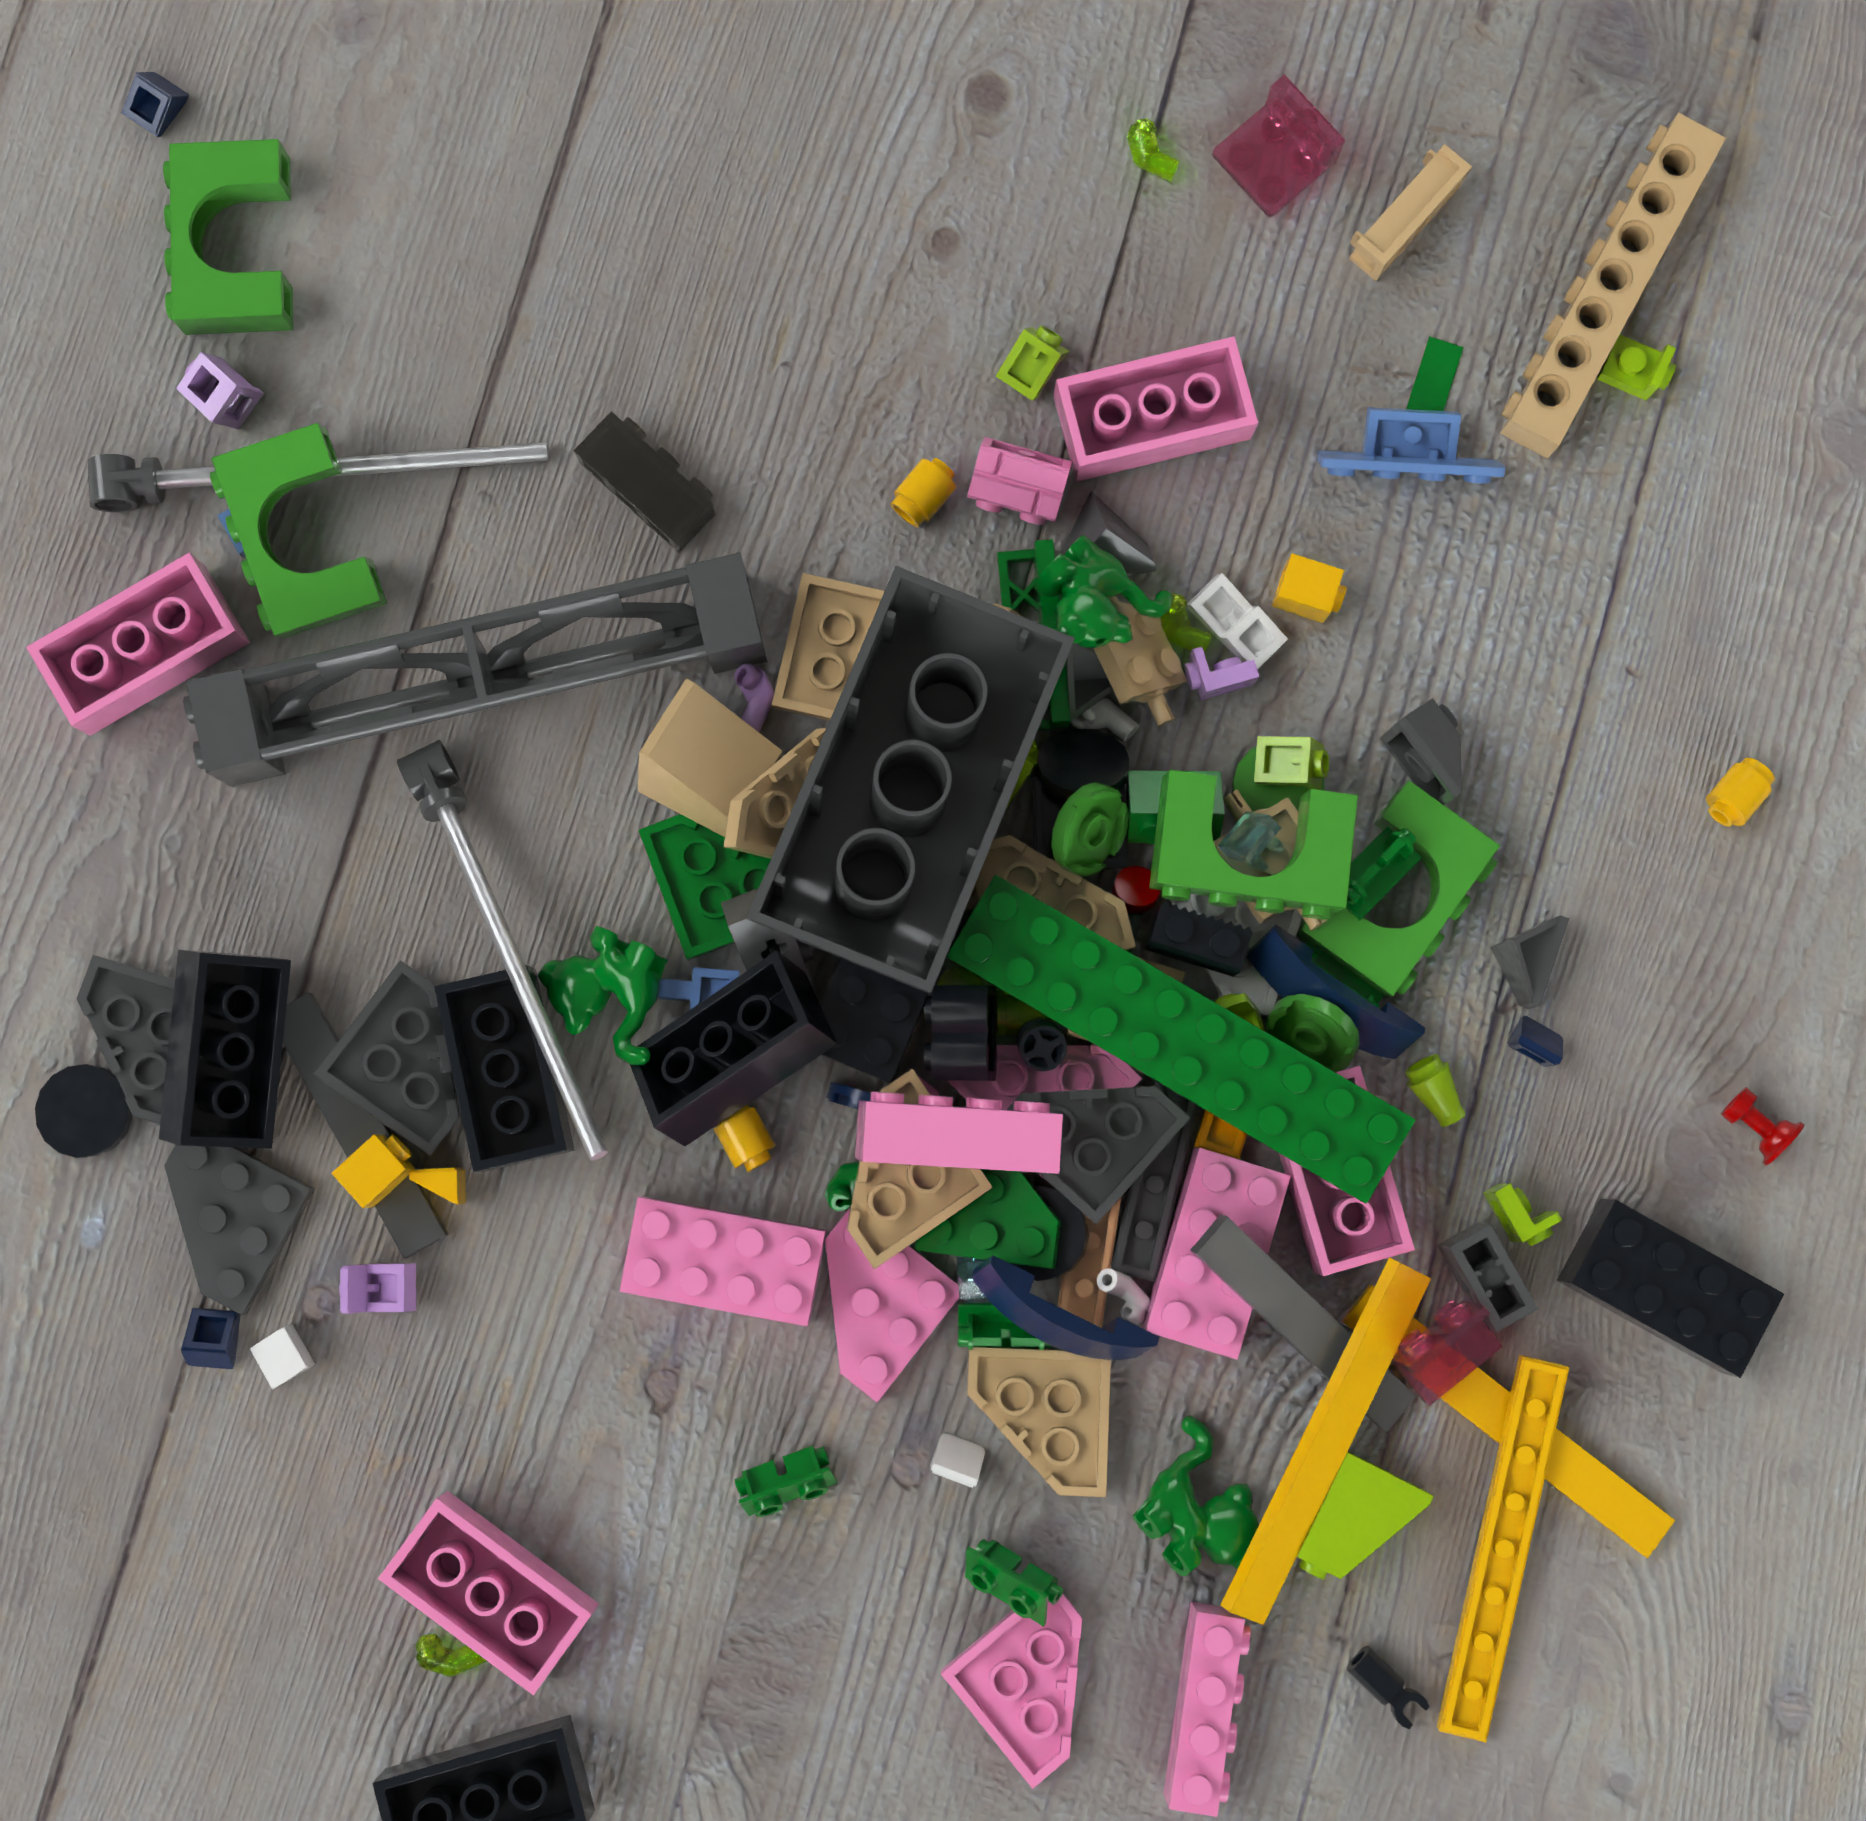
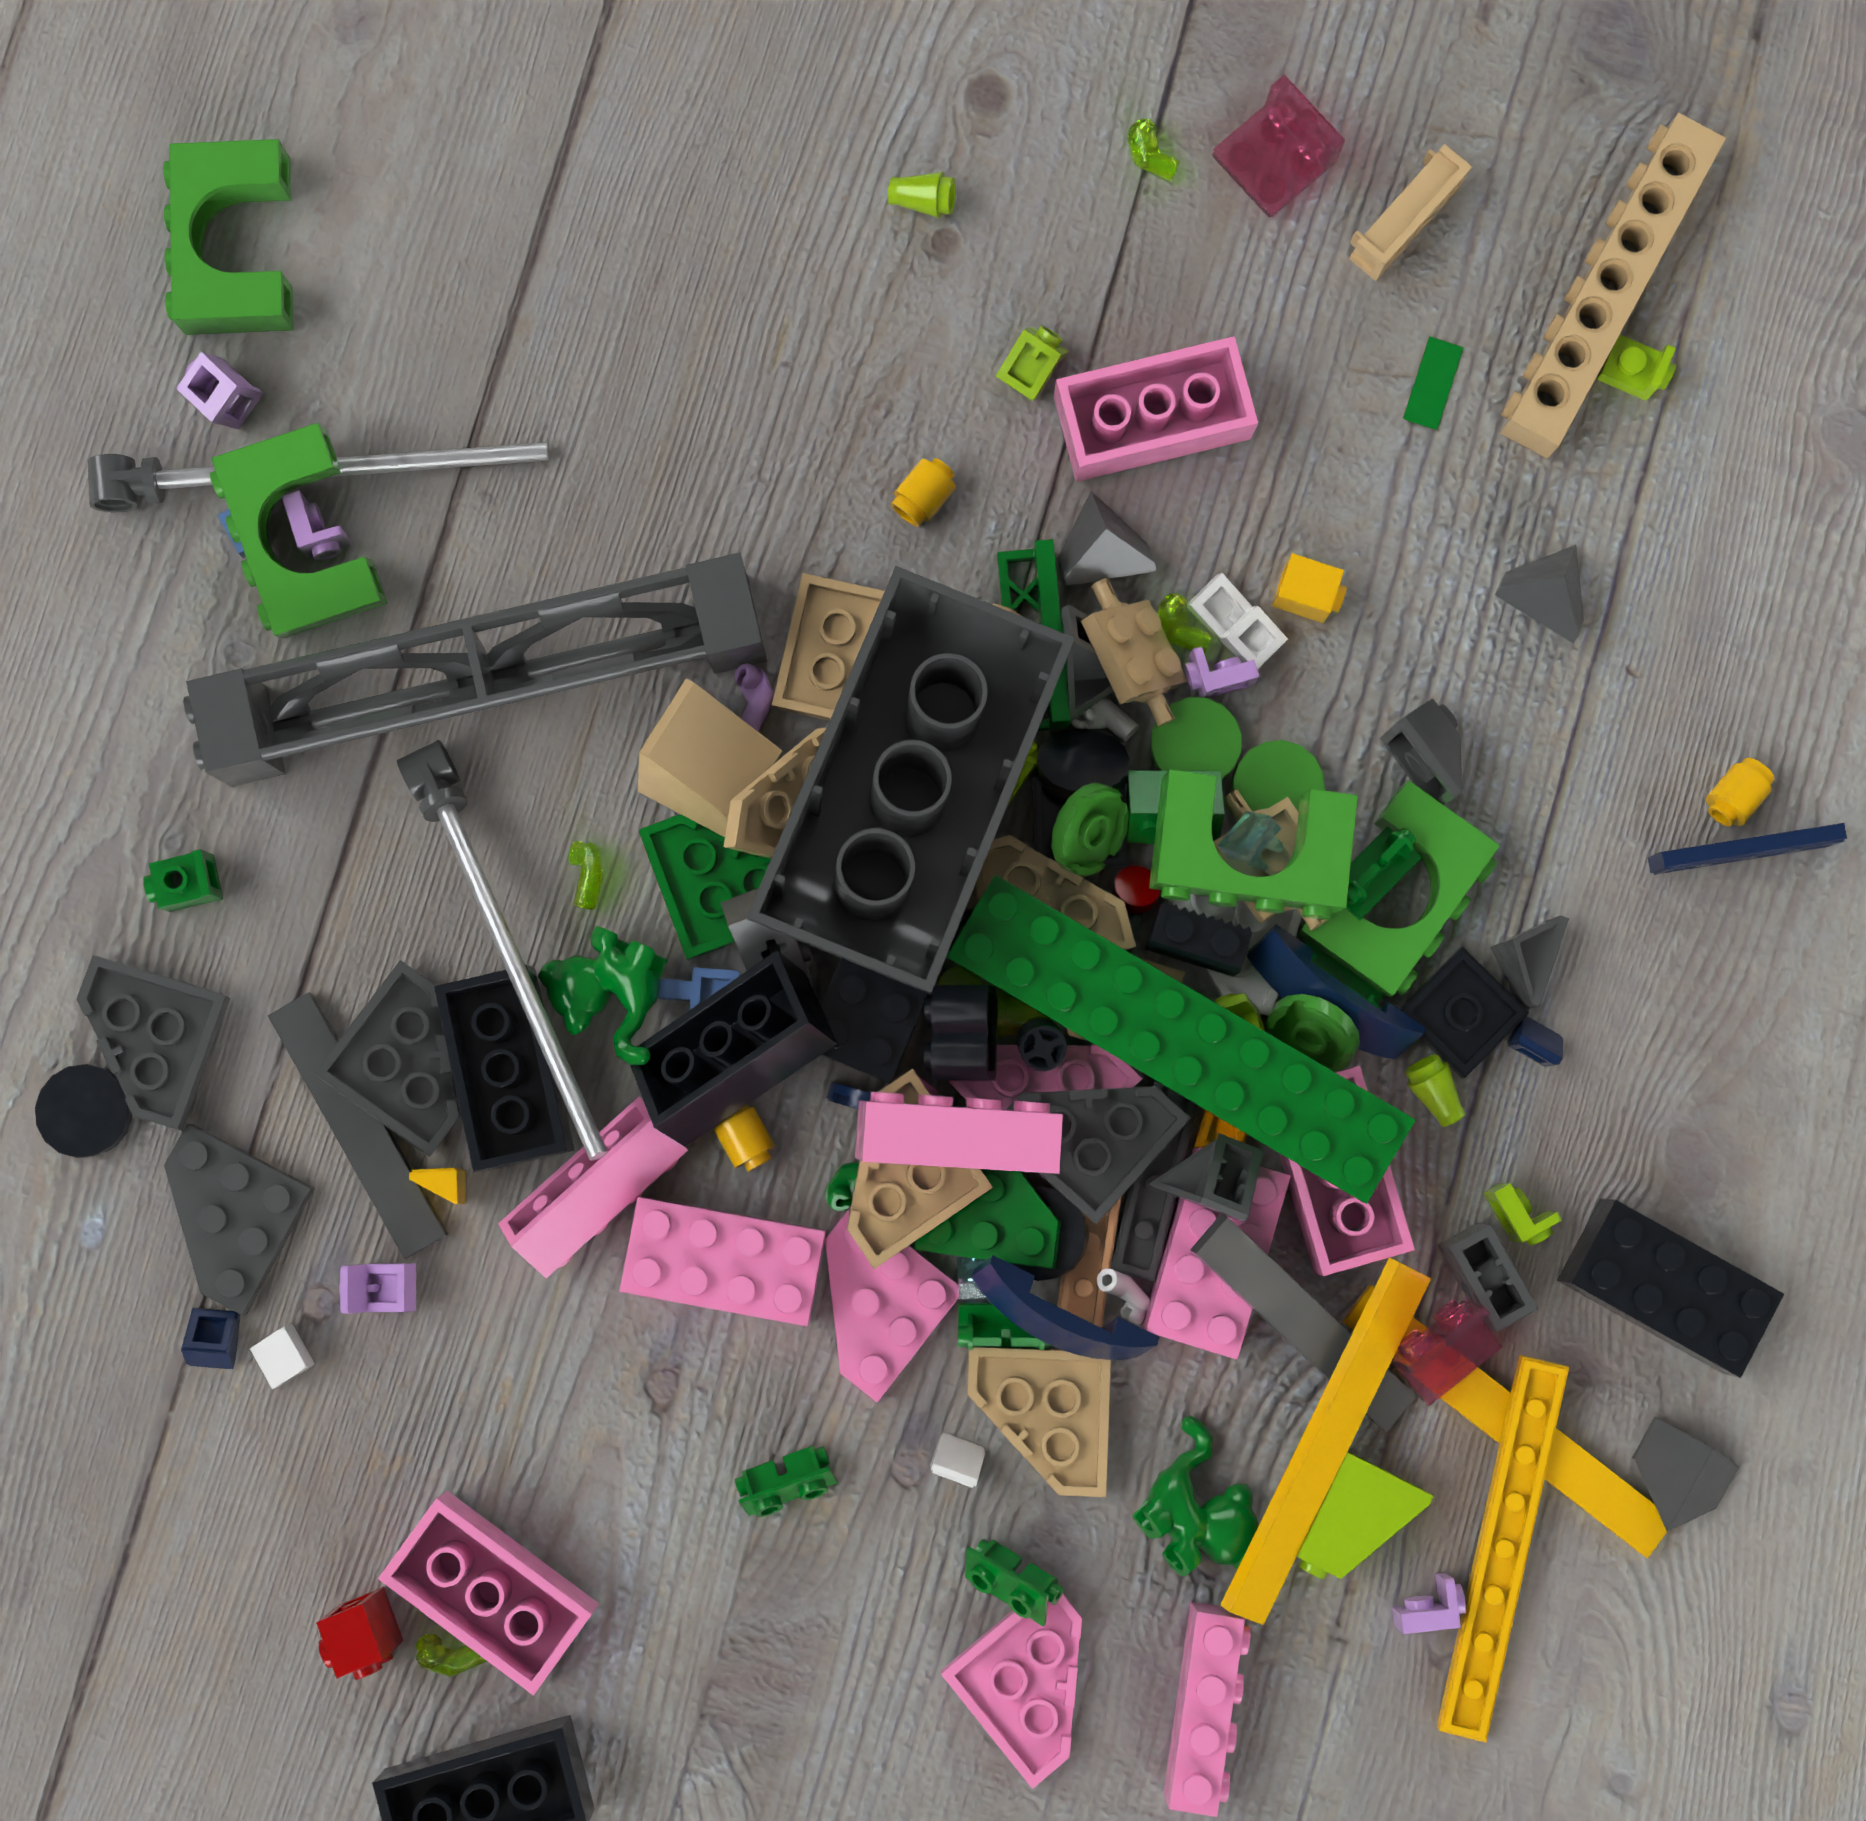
bright pink brick [26,552,251,736] -> none
dark blue slope [121,72,189,137] -> none
black brick [159,949,291,1149] -> none
yellow brick [331,1134,415,1208] -> none
clear smoke brick [573,411,716,553] -> none
bright pink brick [967,437,1073,525] -> none
green animal [1033,535,1173,648] -> none
lime bracket [1254,736,1329,790] -> none
medium blue bracket [1317,407,1506,483] -> none
black bar [1347,1646,1430,1729] -> none
red piece [1720,1087,1805,1166] -> none
none -> green brick [143,849,223,912]
none -> lavender bracket [282,491,351,560]
none -> red brick [316,1587,404,1680]
none -> bright pink brick [498,1096,688,1279]
none -> clear neon green arm [568,840,603,910]
none -> lime cone [888,172,956,218]
none -> dark grey slope [1147,1133,1263,1222]
none -> bright green tile [1150,697,1242,780]
none -> lavender bracket [1392,1572,1466,1634]
none -> black plate [1399,947,1530,1079]
none -> dark grey slope [1495,545,1584,643]
none -> dark grey slope [1632,1417,1739,1532]
none -> dark blue tile [1648,823,1847,875]

